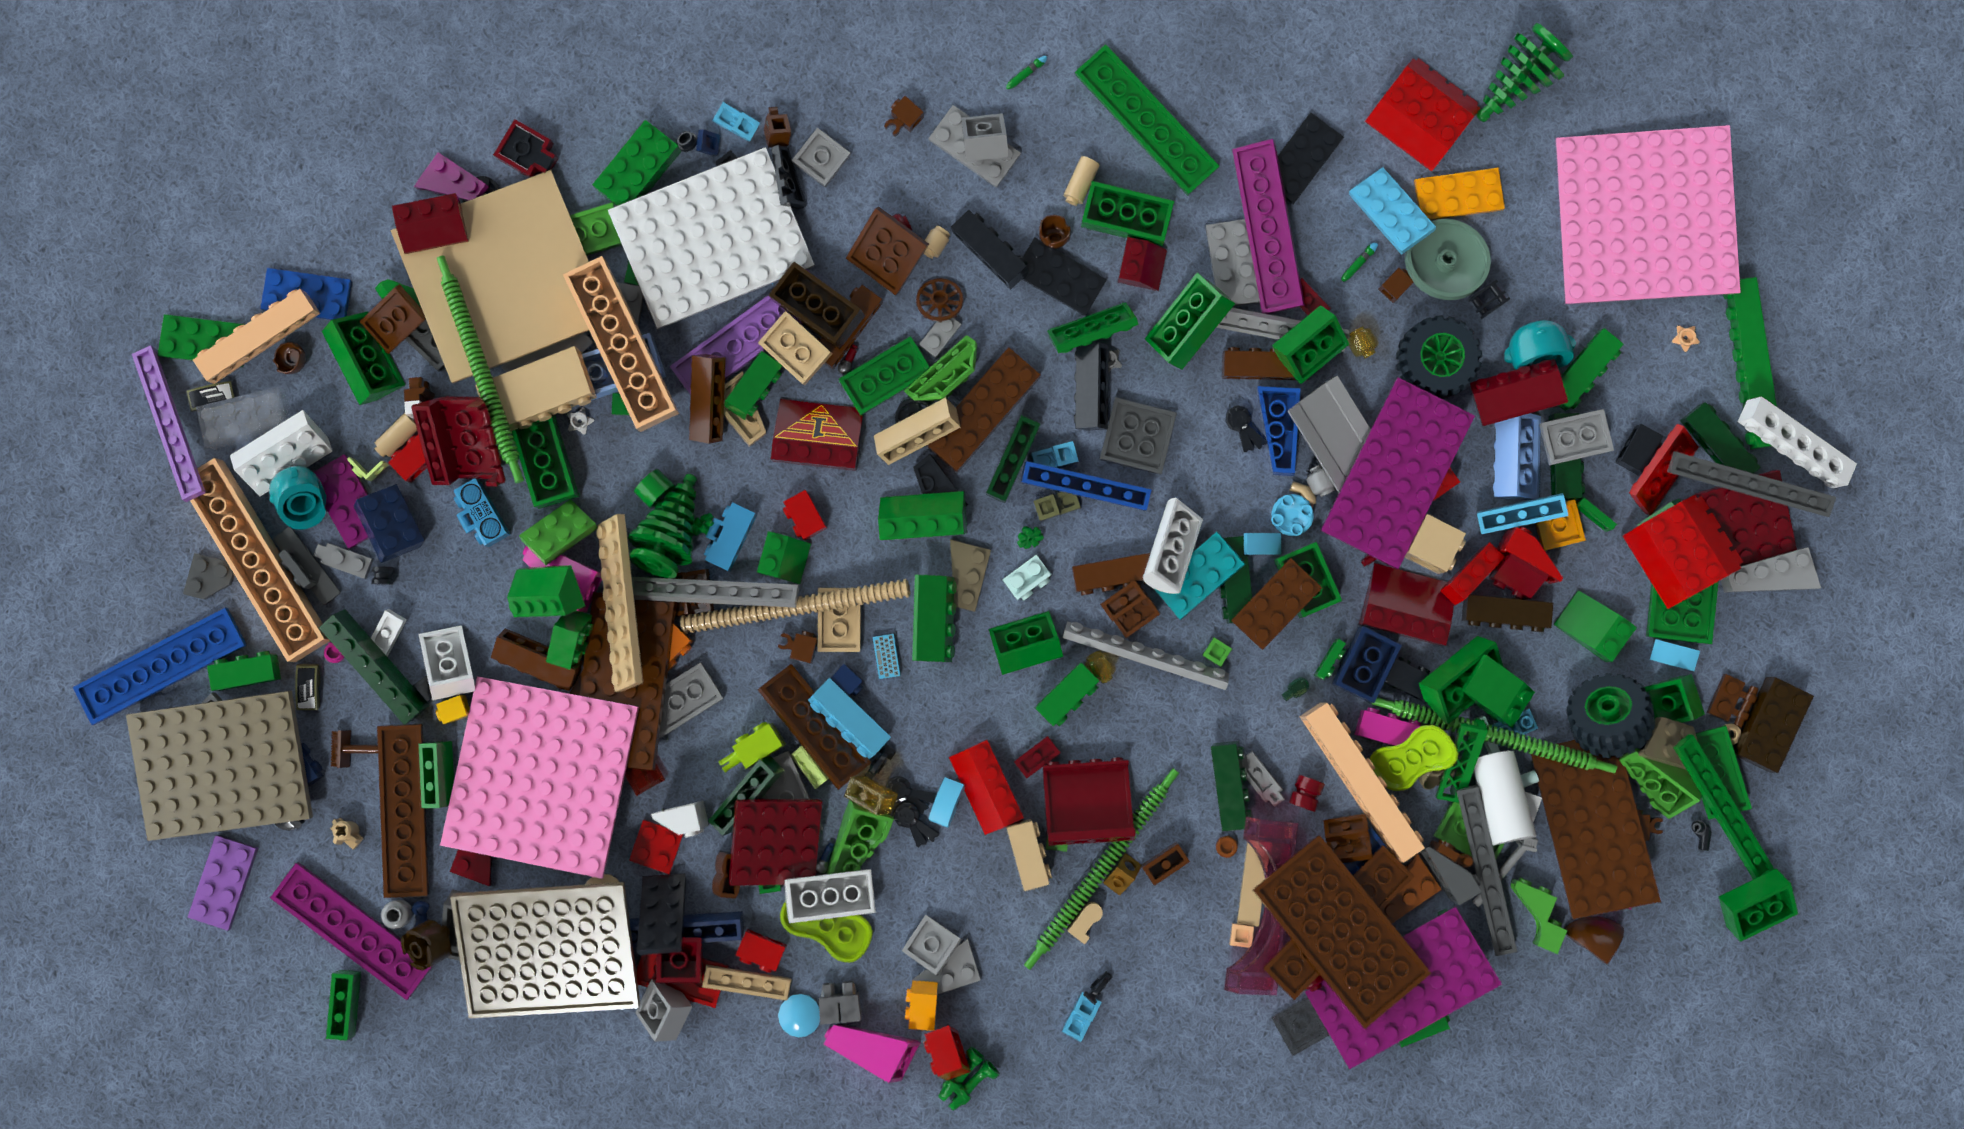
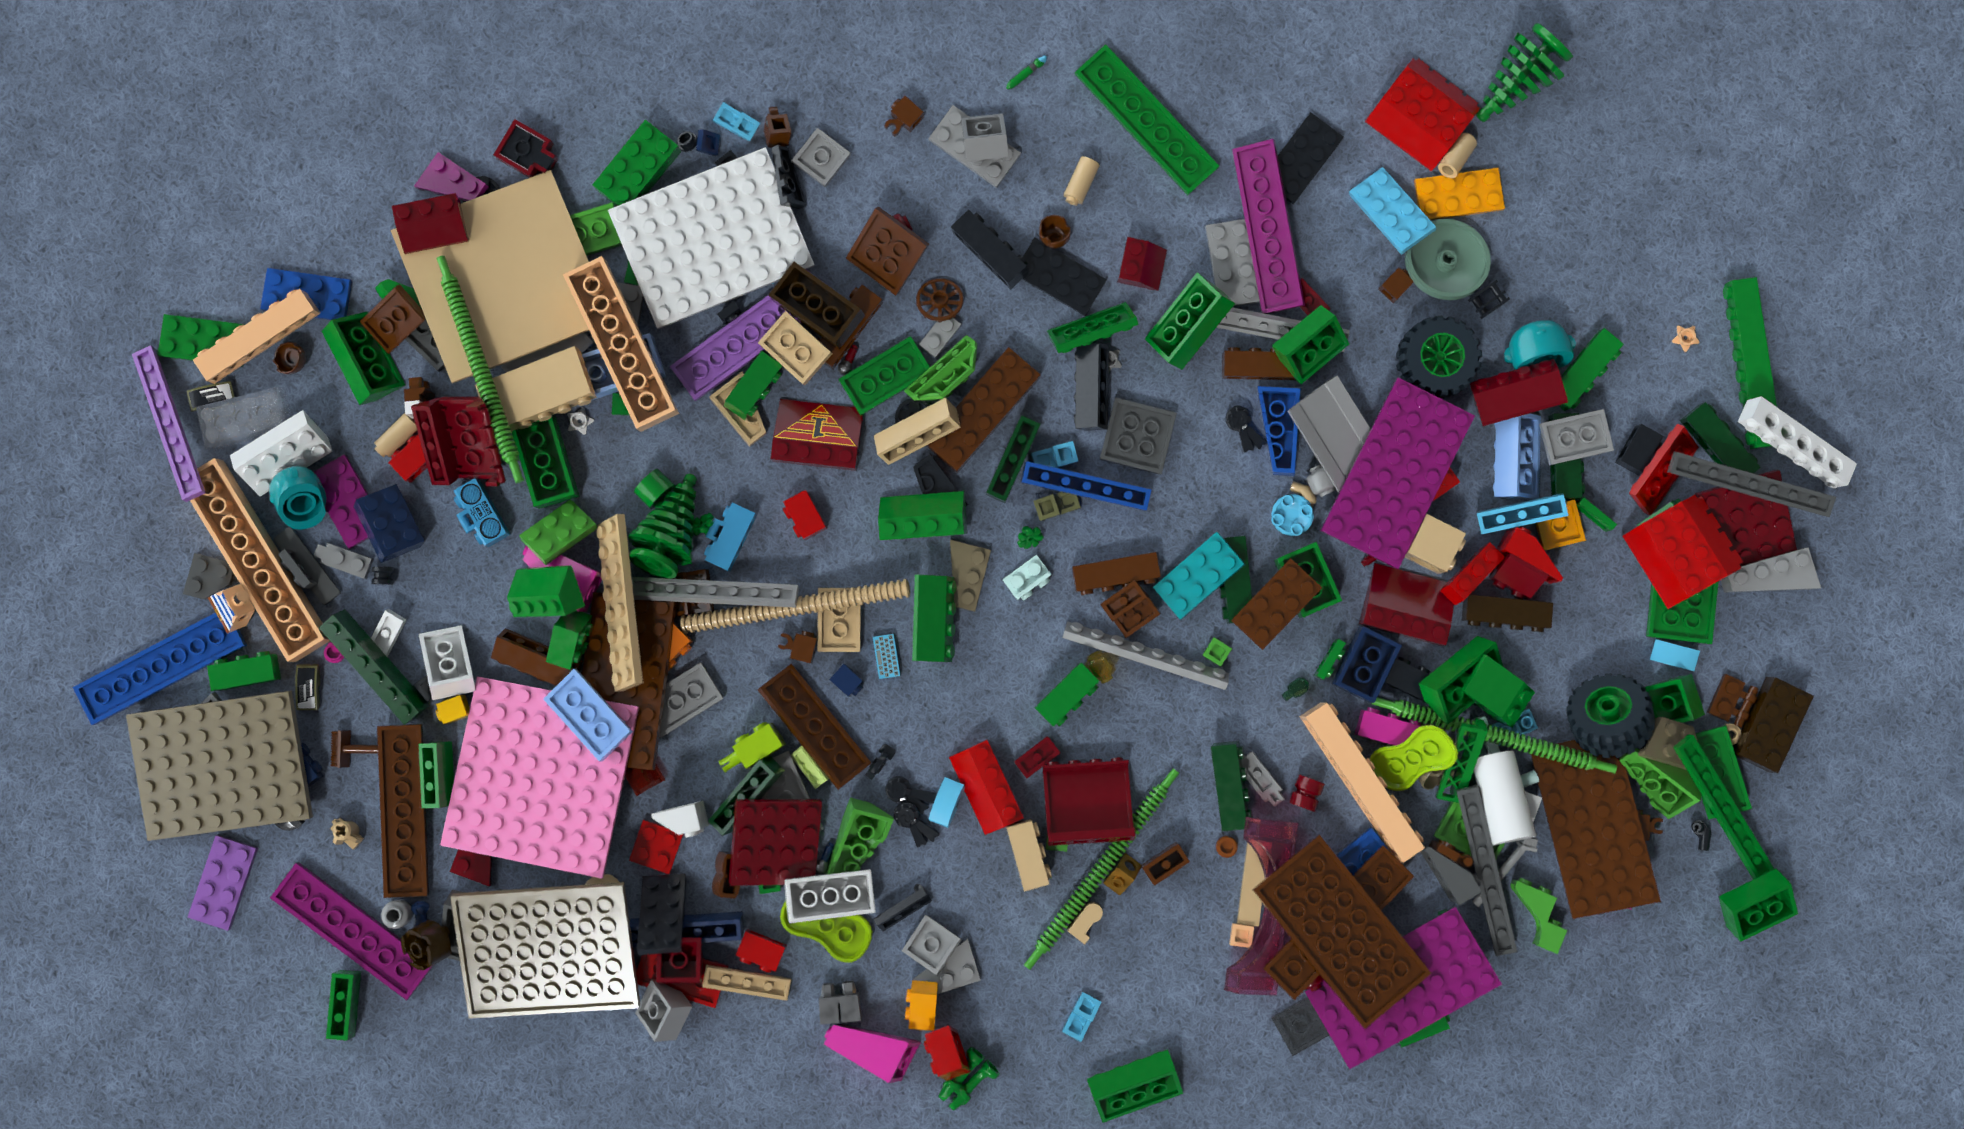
yellowish green bracket [347,457,389,481] -> none
reddish brown brick [689,354,726,443] -> none
green slope [757,531,811,584] -> none
medium azure dish [778,994,820,1037] -> none
medium azure brick [808,678,891,759] -> none
clear yellow brick [844,776,898,815] -> none
tan brick [924,226,950,259] -> none
green slope [988,611,1063,675] -> none
green brick [1081,181,1174,247] -> none
black piece [1083,971,1112,1005] -> none
white brick [1143,498,1203,594] -> none
medium azure slope [1244,533,1281,555] -> none
reddish brown slope [1323,814,1373,863] -> none
green piece [1341,243,1378,282] -> none
clear yellow head [1348,326,1379,359] -> none
dark orange wing [1382,854,1442,924] -> none
green slope [1553,590,1637,662] -> none
bright pink baseplate [1556,125,1740,304] -> none
reddish brown brick [1564,916,1624,964] -> none
none -> light nougat torso [208,584,255,633]
none -> light blue plate [544,669,633,762]
none -> black plate [717,302,741,324]
none -> black hinge [874,884,932,932]
none -> green slope [1087,1050,1183,1123]
none -> tan brick [1438,133,1477,178]

